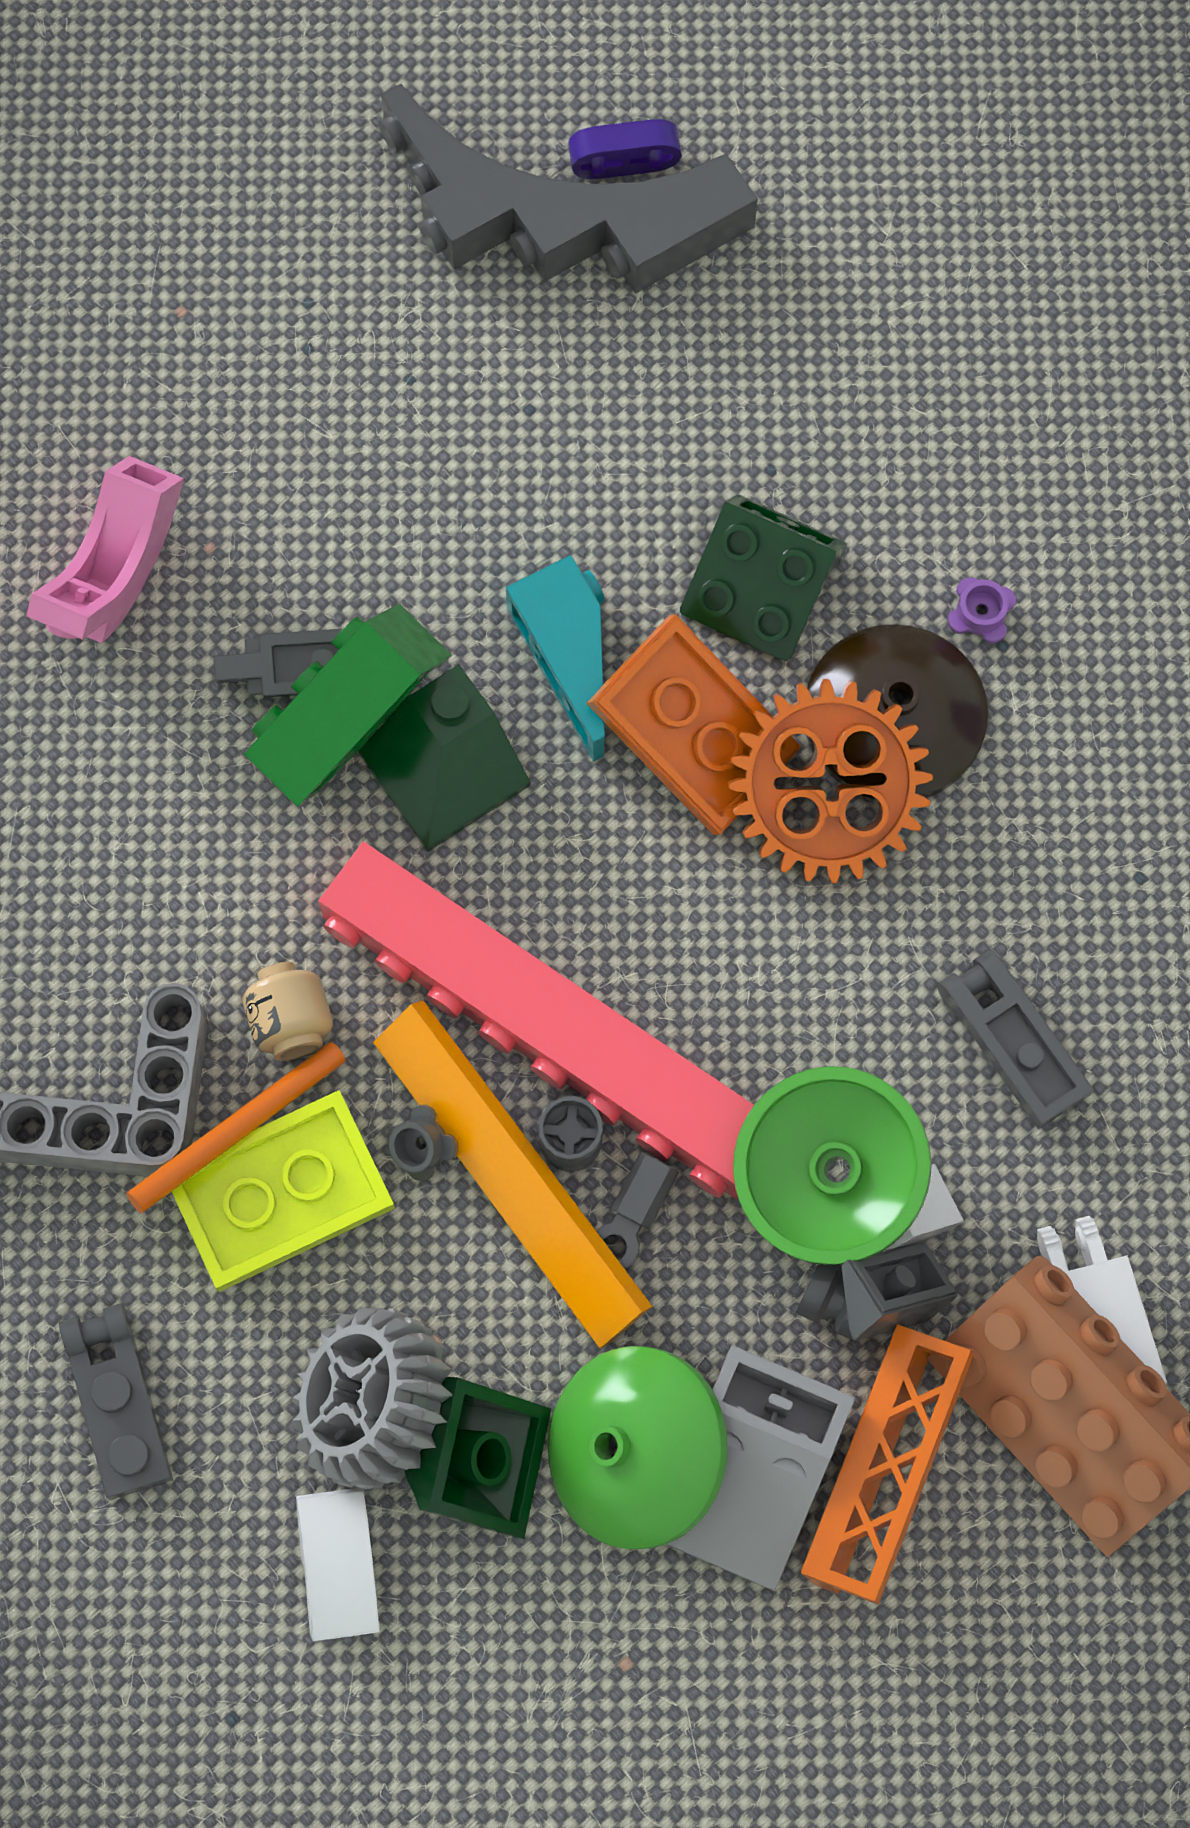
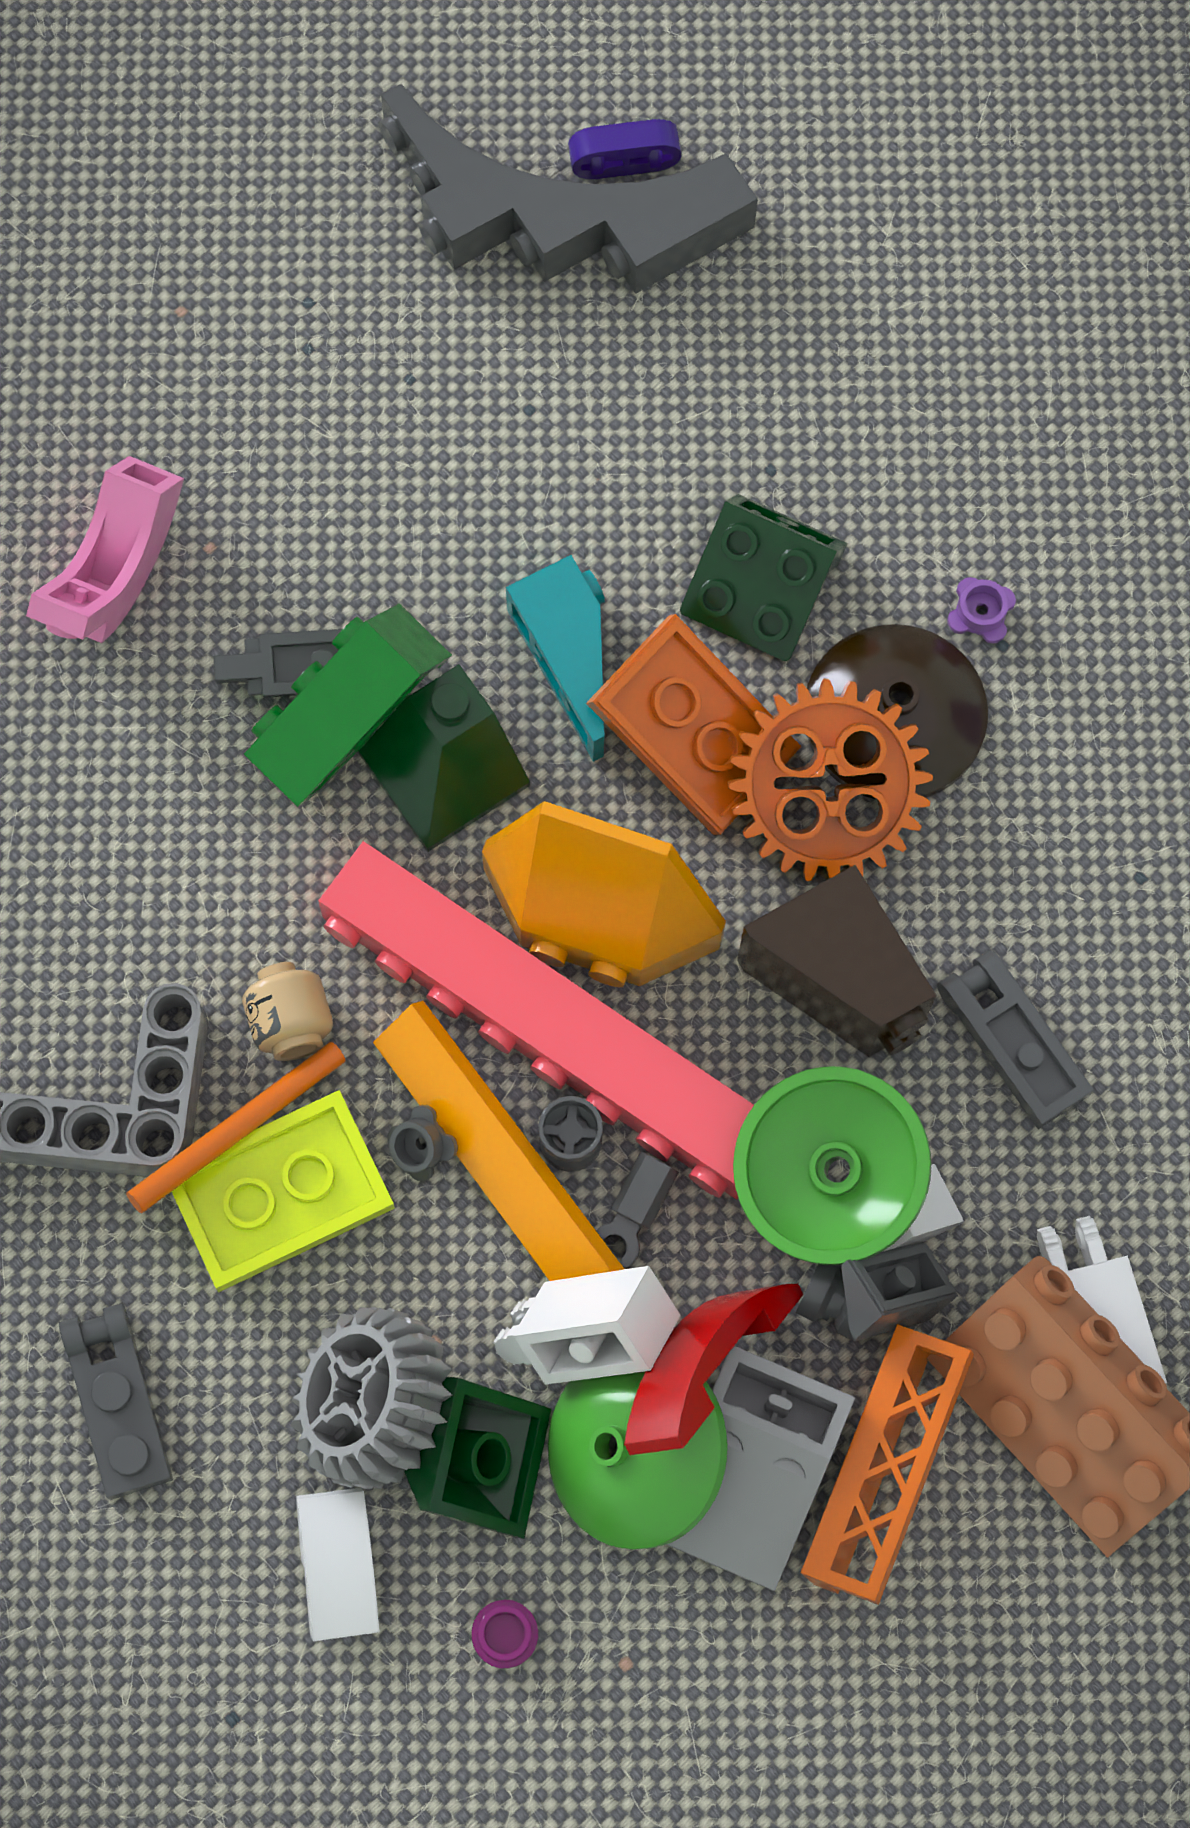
none -> magenta plate [471,1600,538,1669]
none -> light orange wedge [482,801,726,988]
none -> white hinge [493,1266,681,1385]
none -> red slope [624,1283,804,1455]
none -> dark brown slope [737,865,937,1057]

